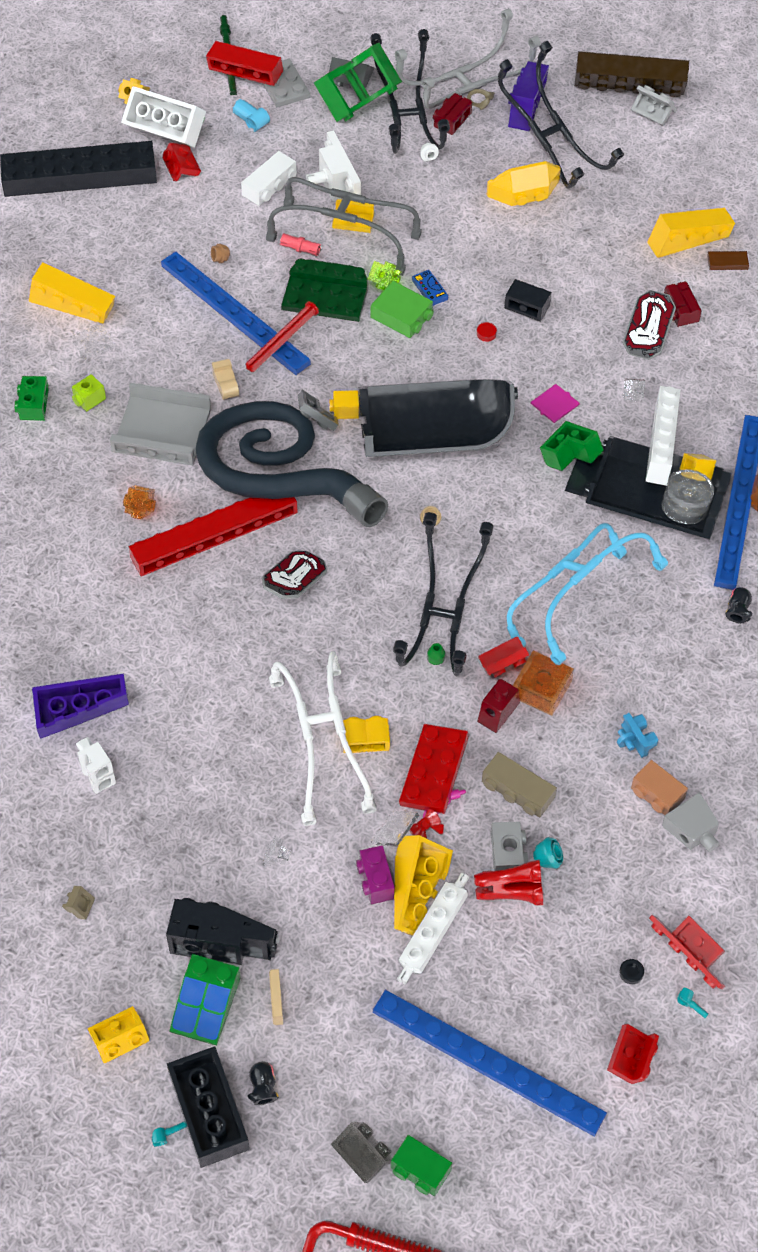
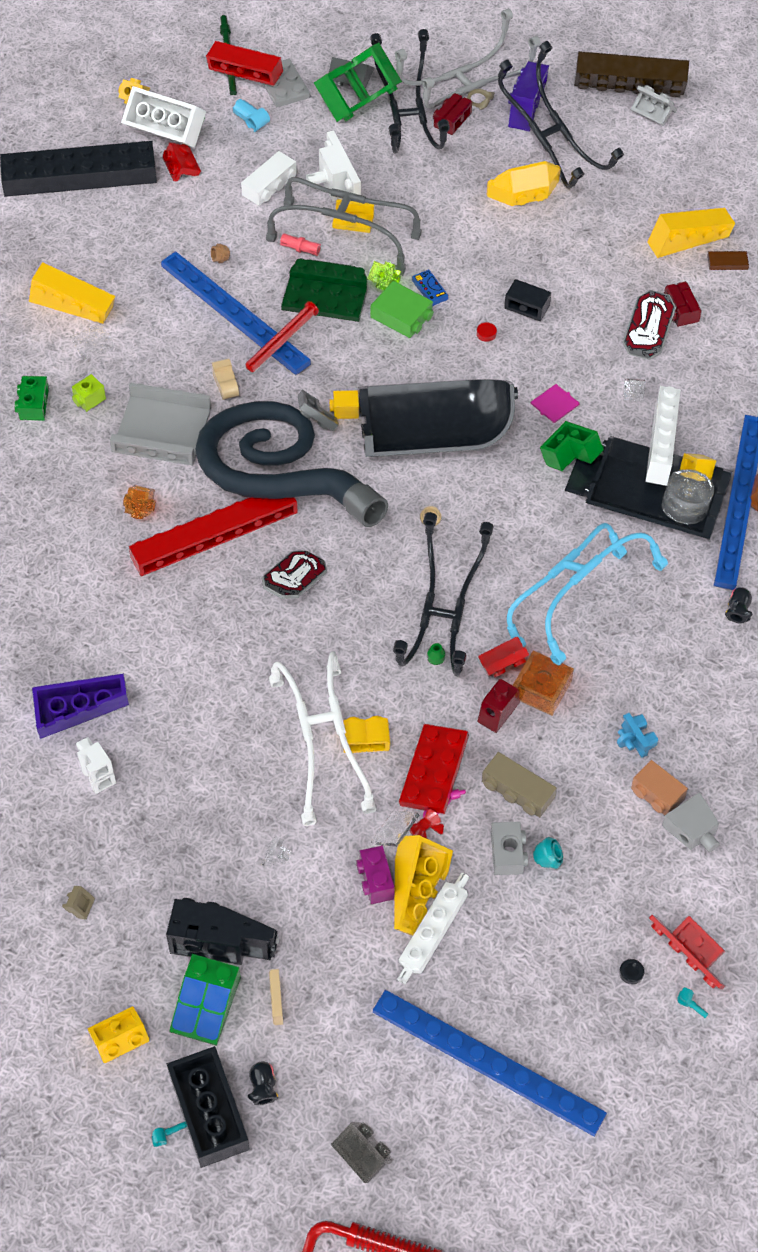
green brick [391,1135,452,1197] -> none
white plate [420,143,439,161] -> none
red piece [474,860,543,906] -> none
red bracket [607,1024,659,1084] -> none

